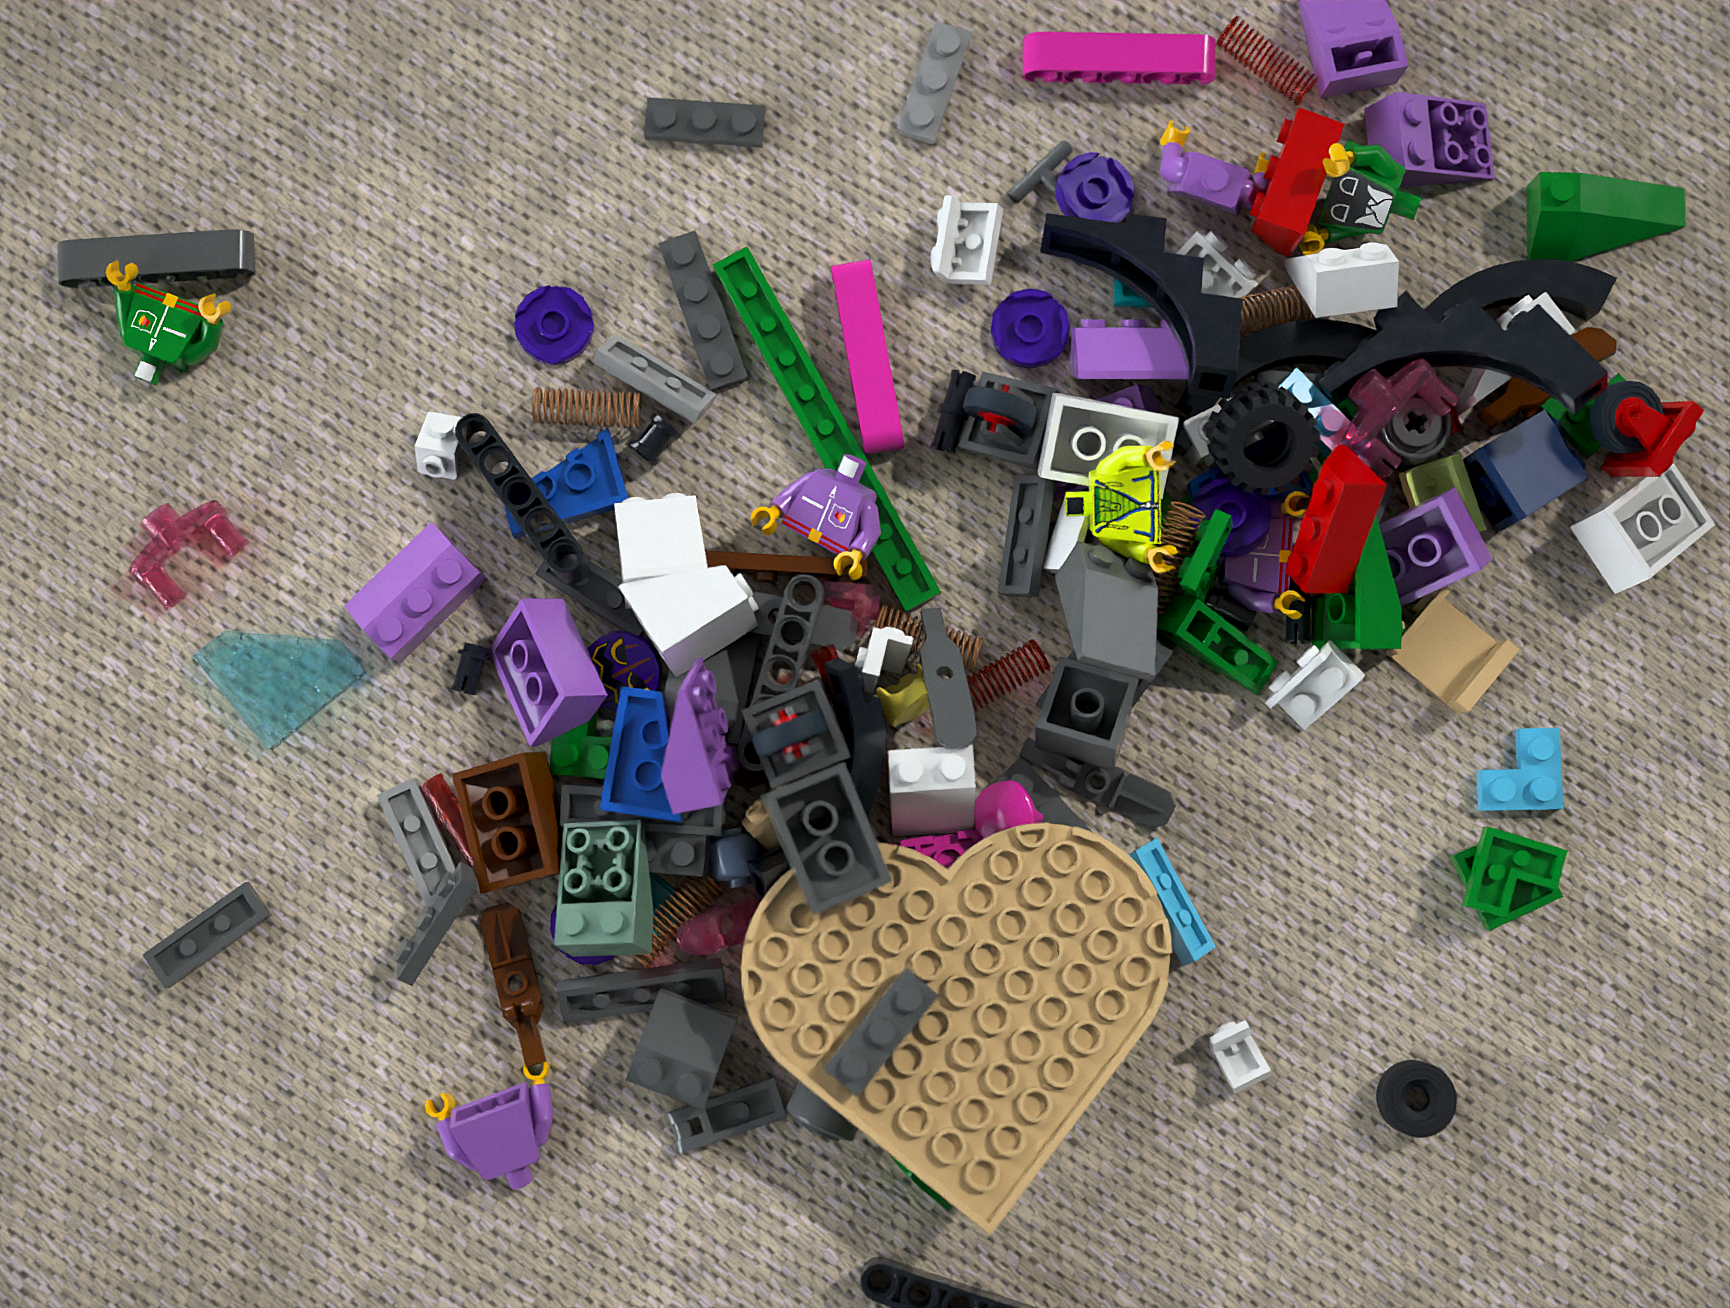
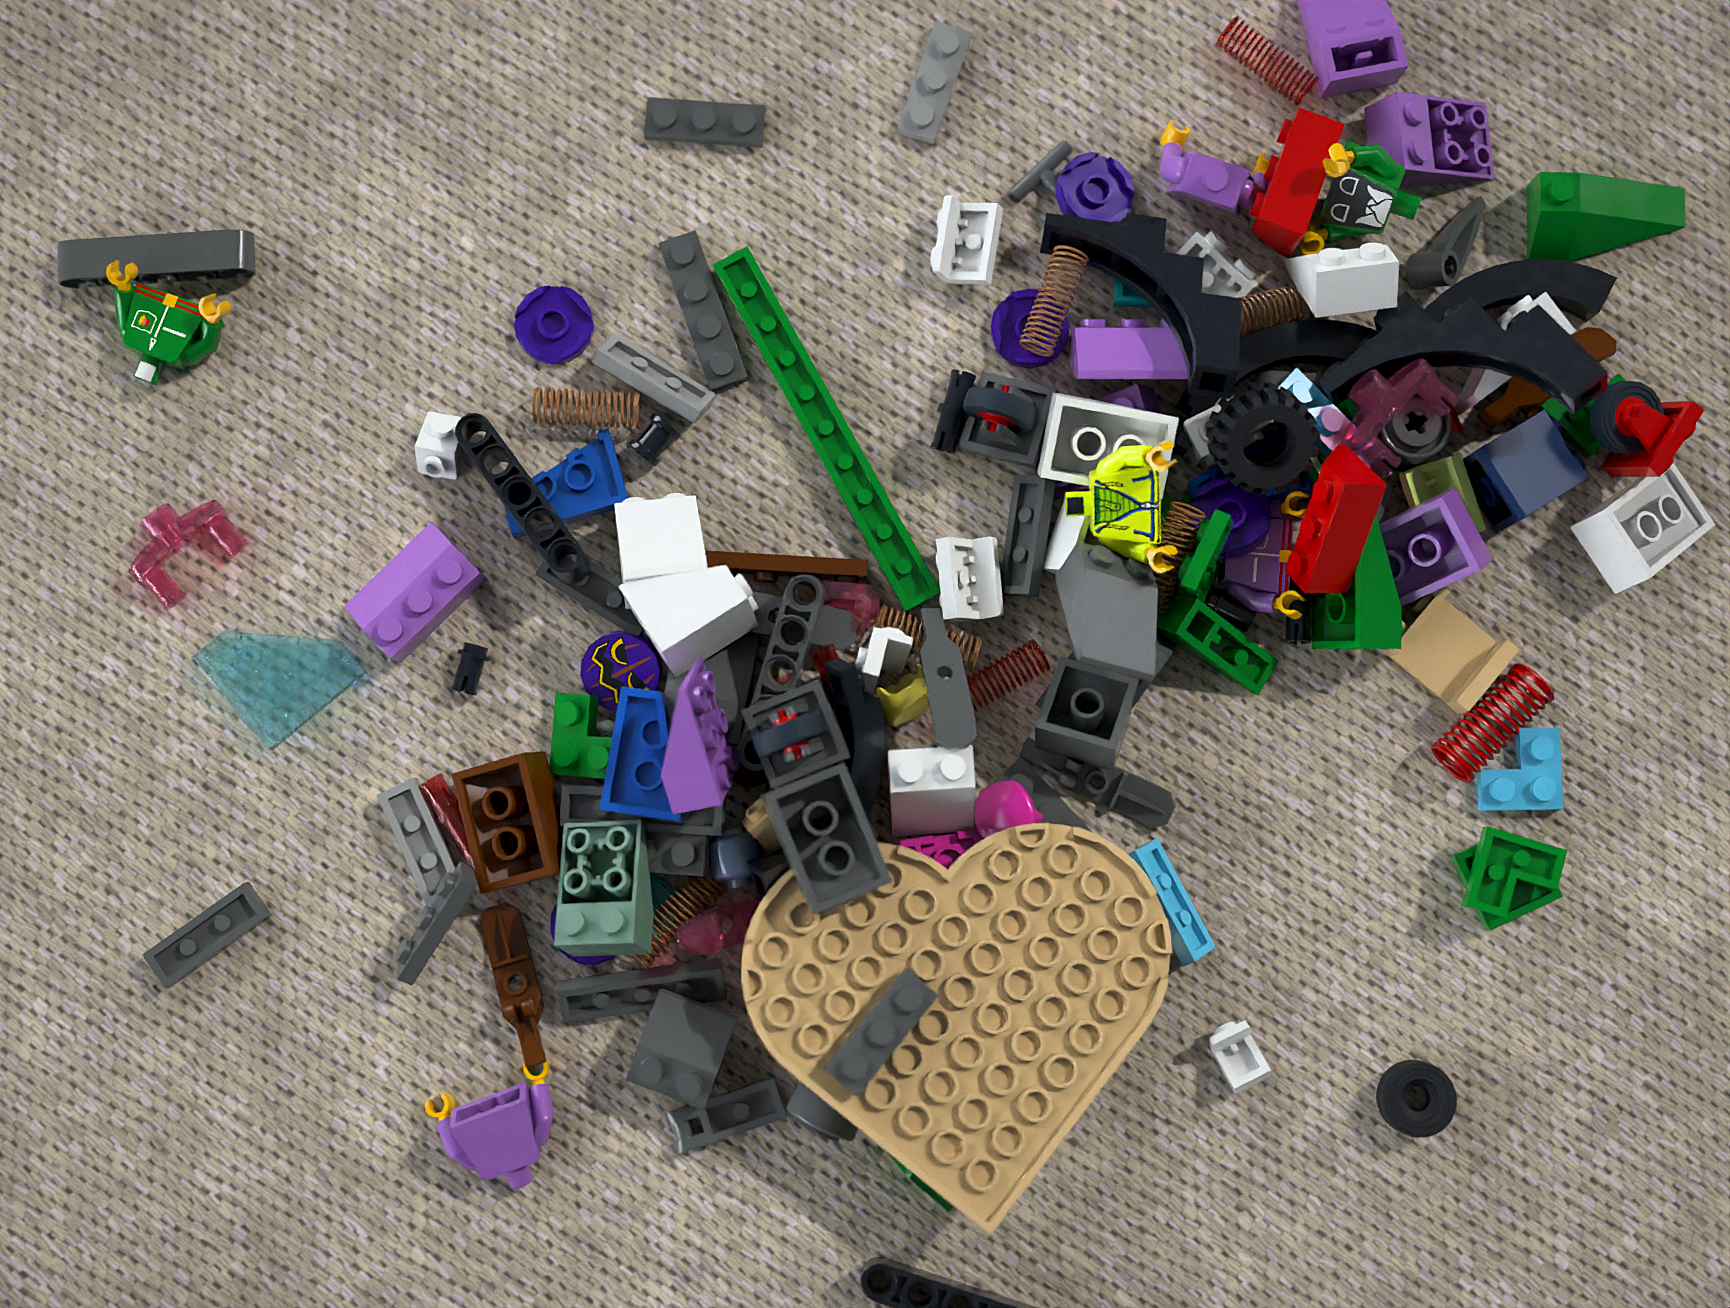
medium lavender slope [488,599,607,747] -> none
medium lavender torso [750,454,881,580] -> none
dark pink beam [831,259,904,455] -> none
dark pink beam [1023,32,1215,85] -> none
white bracket [1265,640,1365,730] -> none
none -> white bracket [936,536,1004,622]
none -> medium nougat piece [1019,245,1089,356]
none -> dark grey piece [1406,196,1486,289]
none -> red piece [1431,663,1555,783]

